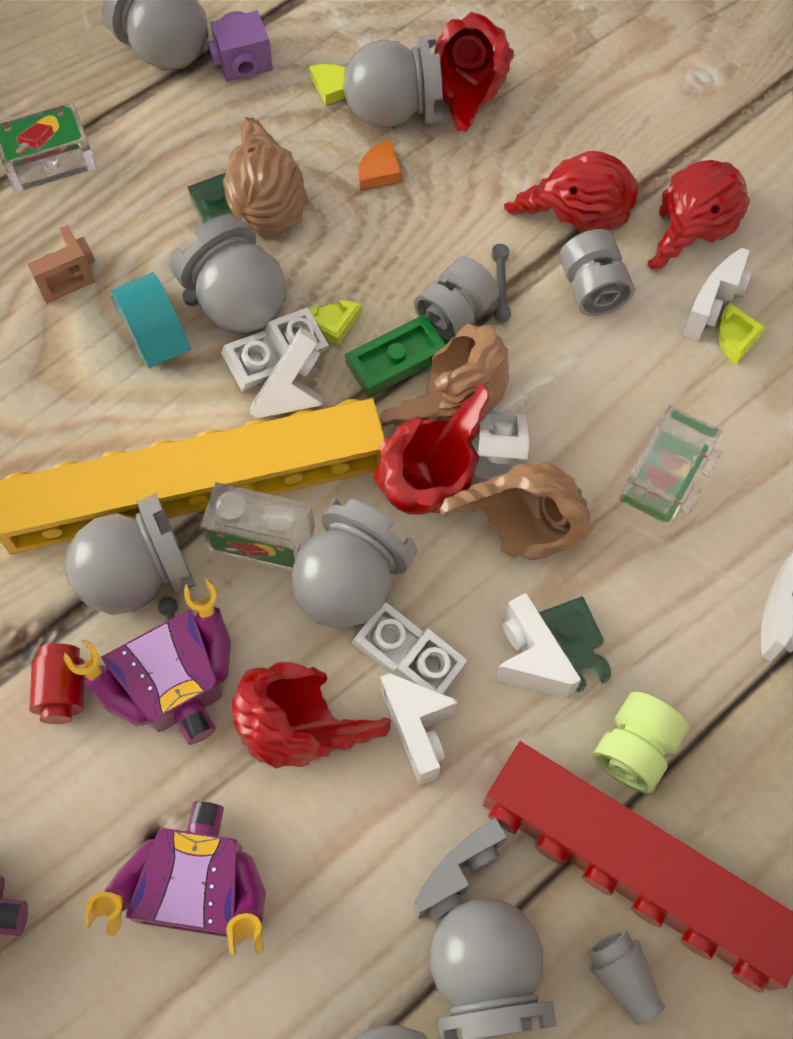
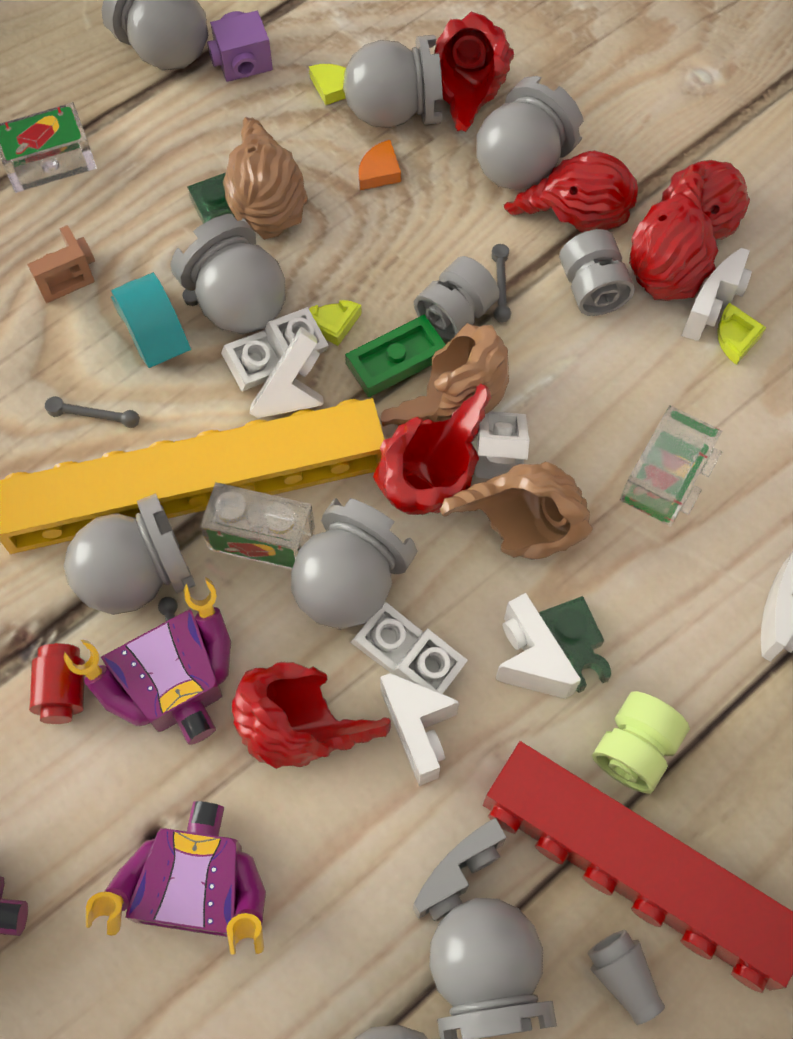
none -> dark grey hinge [45,396,140,428]
none -> light grey tile [477,76,584,190]
none -> red hair [629,164,719,301]

